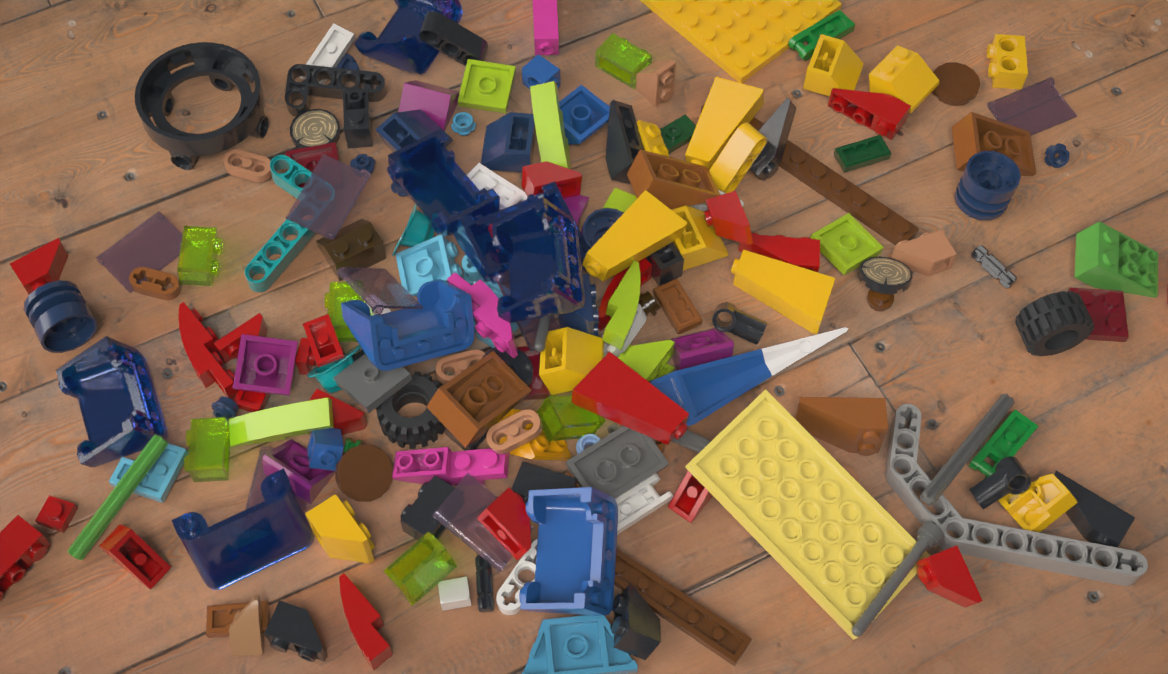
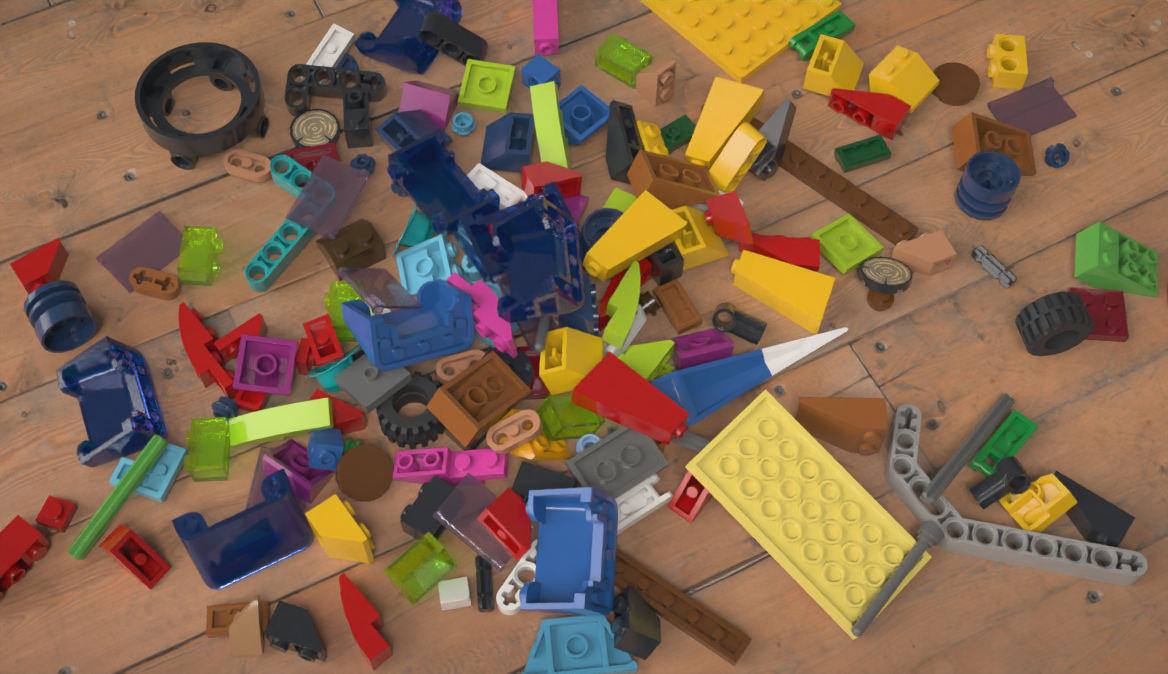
red slope [916,545,983,607] -> none

